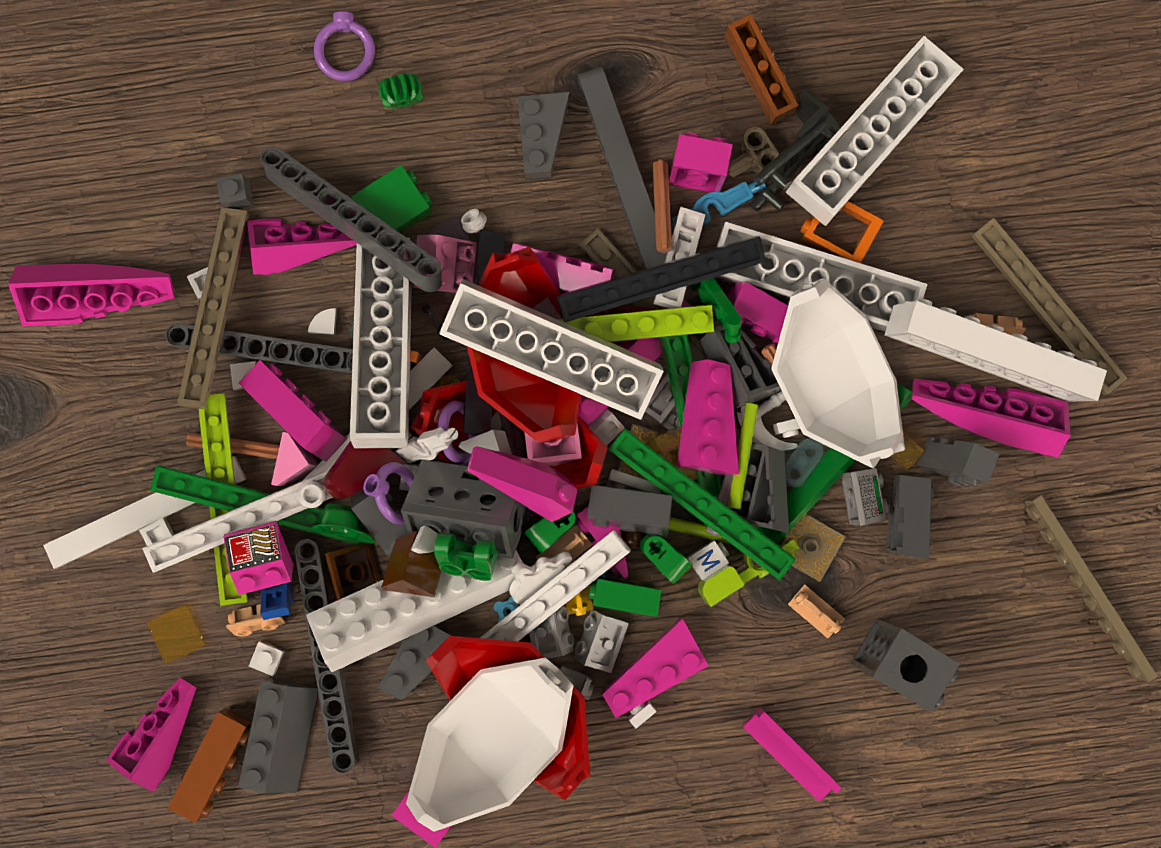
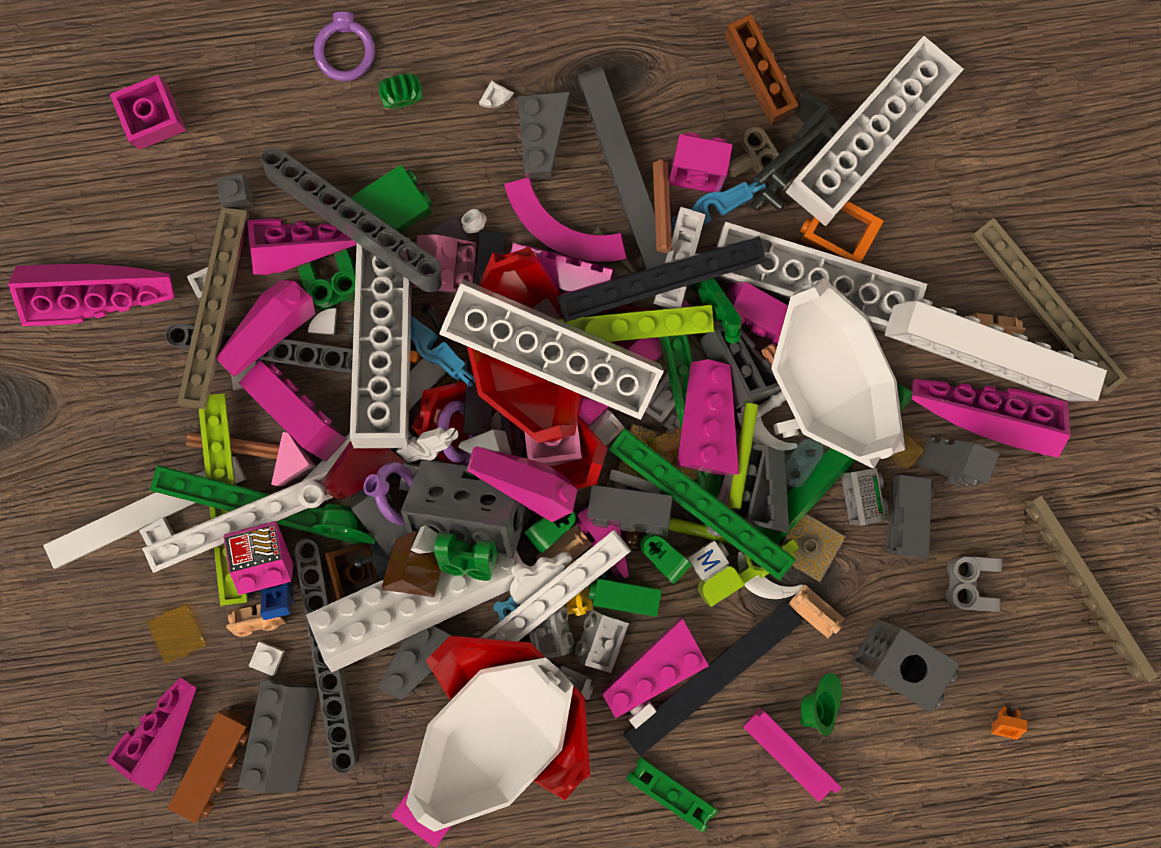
none -> dark pink brick [110,75,187,150]
none -> dark pink wedge [216,280,316,377]
none -> green piece [297,248,356,311]
none -> black helmet [354,537,390,581]
none -> dark azure piece [411,315,475,387]
none -> white tile [479,81,514,108]
none -> dark pink tile [504,177,628,263]
none -> black tile [623,602,803,756]
none -> green plate [626,756,719,833]
none -> white piece [738,544,803,599]
none -> green piece [800,673,842,736]
none -> light grey piece [946,556,1003,612]
none -> orange tile [991,706,1027,740]

